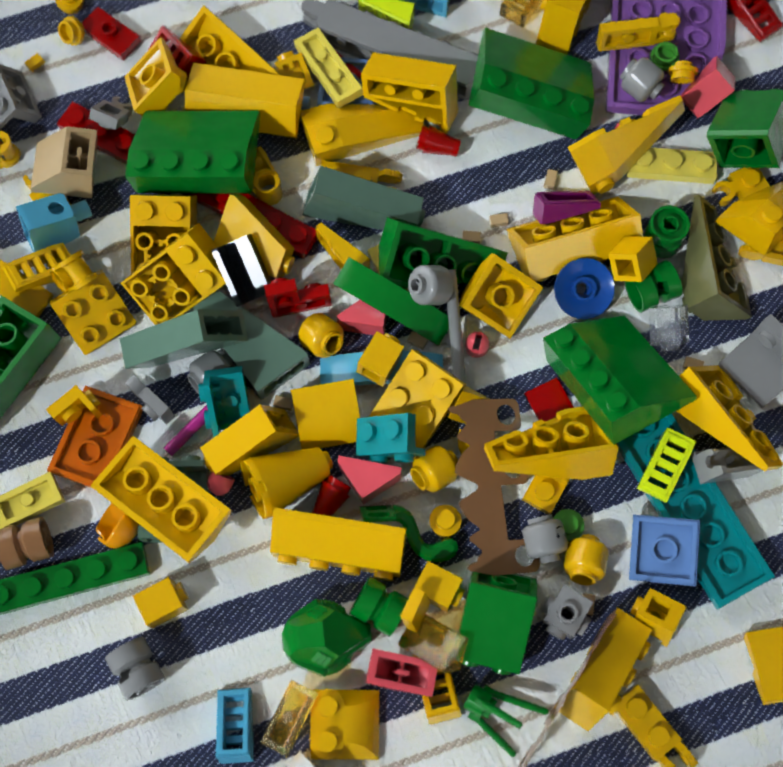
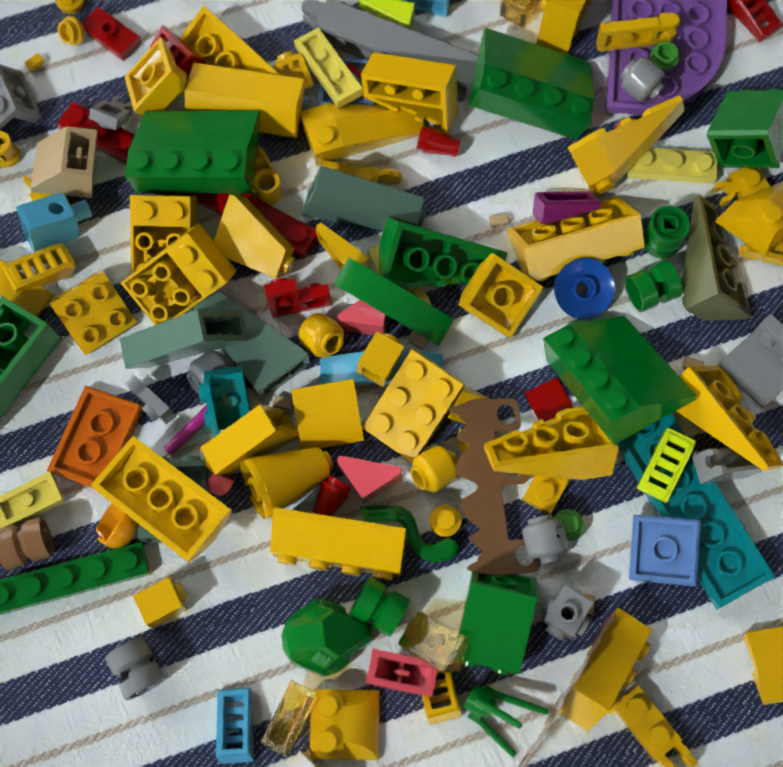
yellow bracket [46,385,102,426] -> none
yellow piece [49,249,99,293] -> none
black panel [212,234,271,307] -> none
teal bracket [356,413,425,464] -> none
yellow tile [400,588,431,632] -> none
light grey head [408,265,454,305] -> none
yellow brick [413,561,465,612] -> none
light grey bar [447,269,466,384] -> none
tan piece [462,231,481,244] -> none
coral hinge [465,331,490,358] -> none
tan piece [543,169,558,190] -> none
yellow head [564,534,609,586] -> none
yellow brick [608,236,658,282] -> none
yellow brick [630,588,687,647] -> none
clear brick [649,305,689,351] -> none
yellow plate [668,61,698,84] -> none
coral slope [680,56,735,118] -> none

